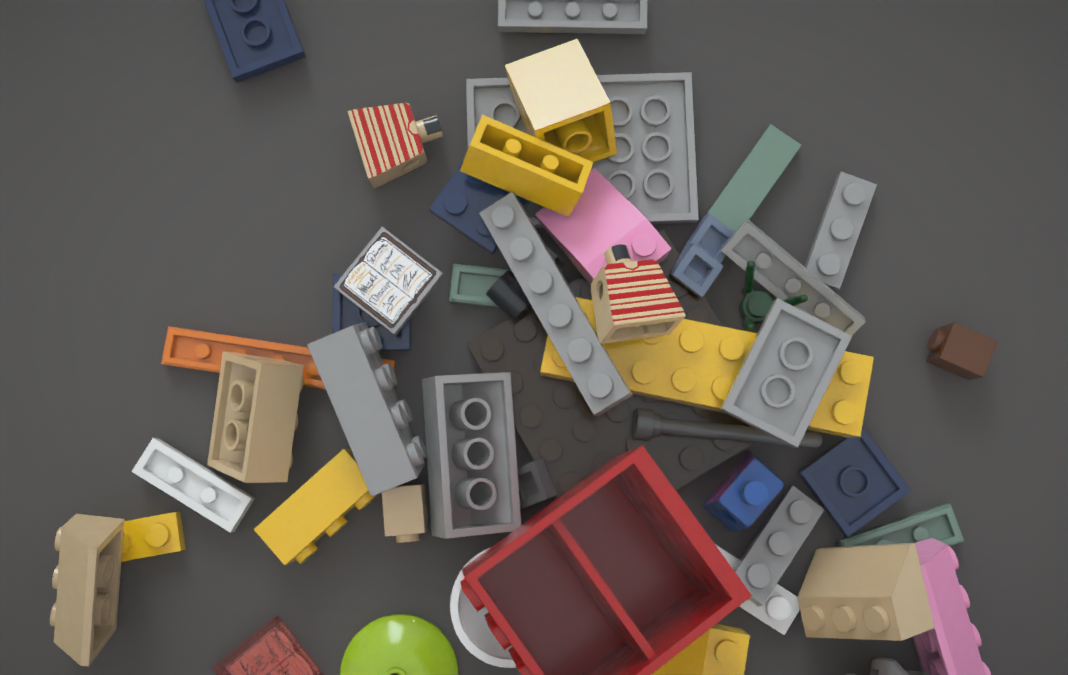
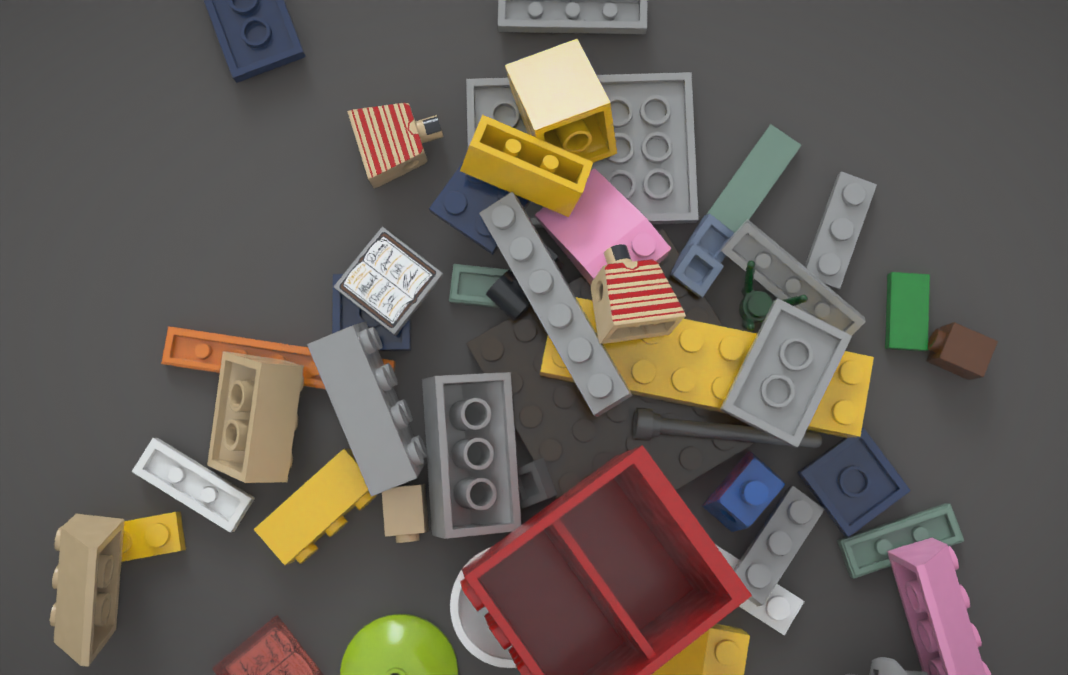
tan slope [797,543,935,641] -> none
none -> green tile [885,272,930,352]

